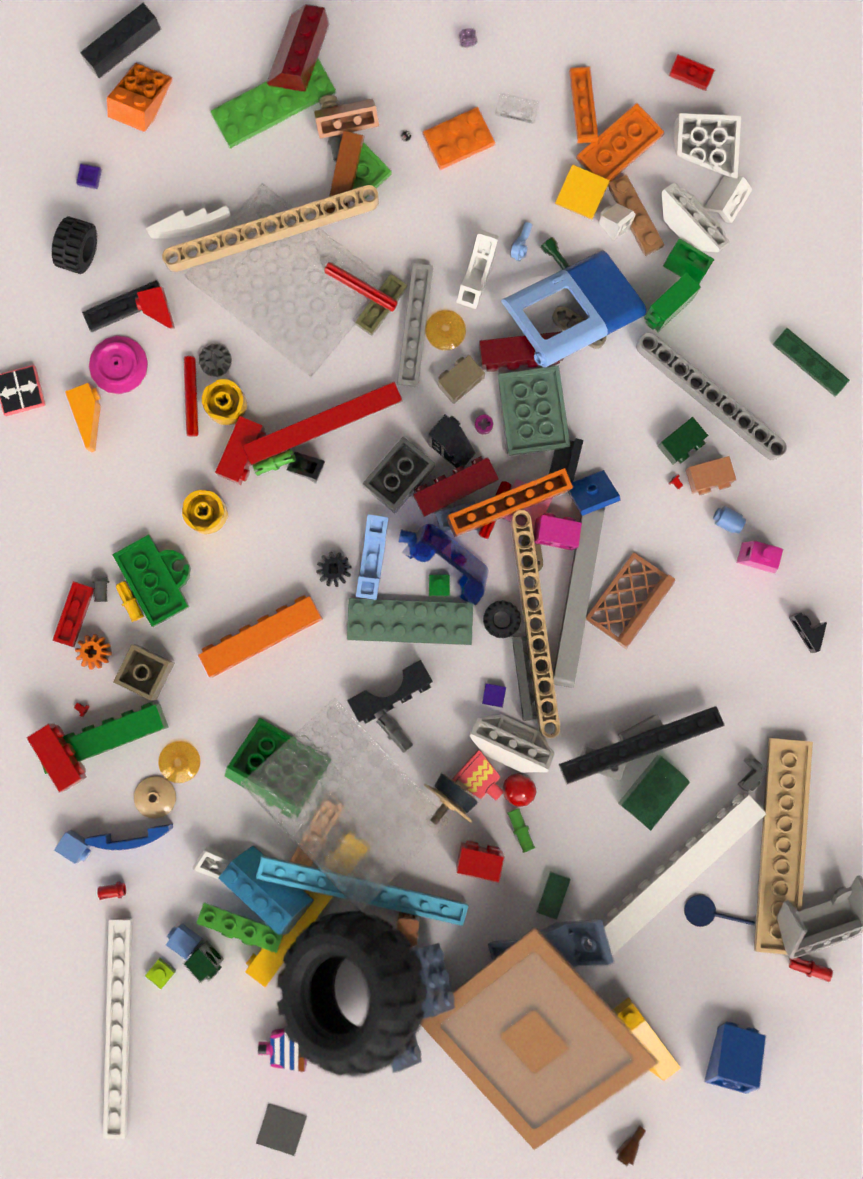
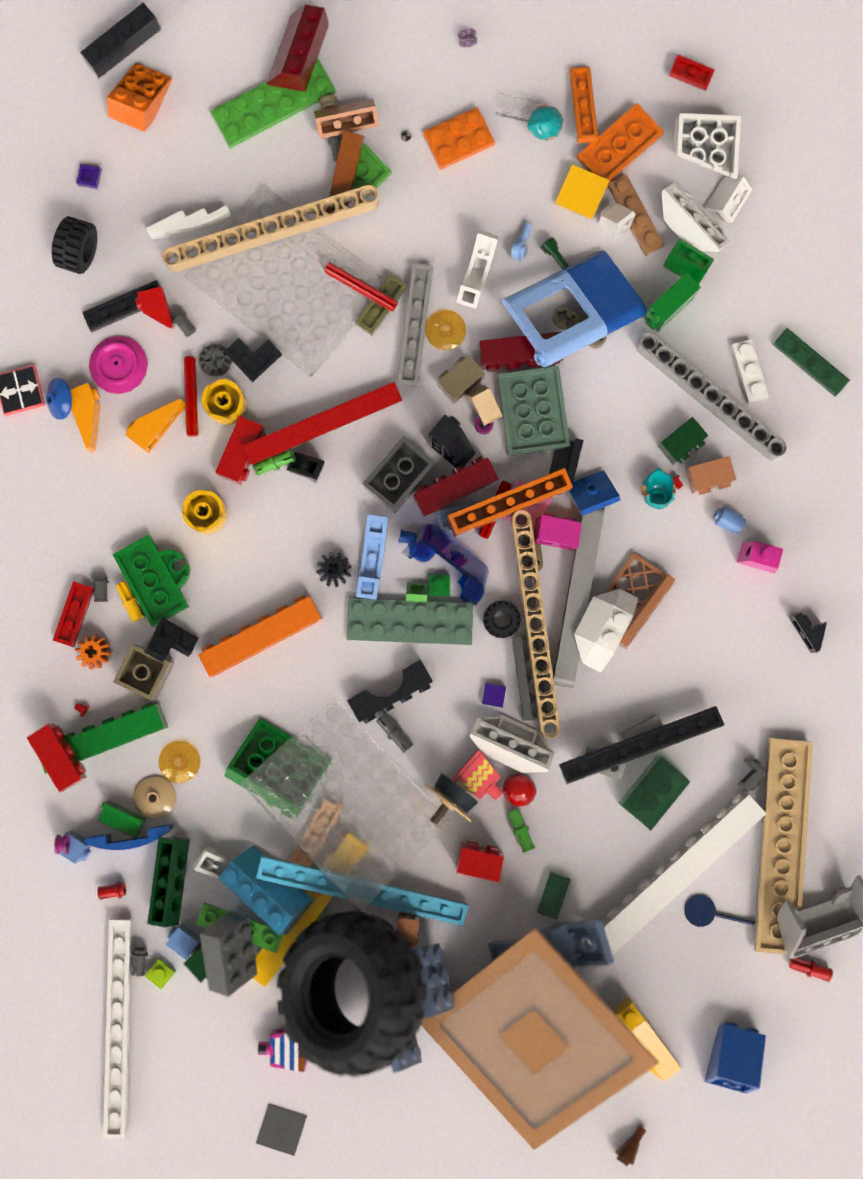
none -> blue dish [46,378,72,420]
none -> magenta bush [54,834,70,854]
none -> green panel [98,800,146,838]
none -> light orange slope [125,399,185,453]
none -> dark grey pin [131,947,148,977]
none -> black plate [144,617,198,663]
none -> dark green brick [147,837,190,928]
none -> dark grey pin [171,310,196,337]
none -> dark grey brick [199,911,258,997]
none -> black plate [224,338,283,383]
none -> bright green plate [406,582,428,602]
none -> tan slope [465,385,502,426]
none -> teal hair [527,105,563,141]
none -> white wedge [574,589,638,673]
none -> teal hair [641,468,676,510]
none -> white plate [731,339,769,404]

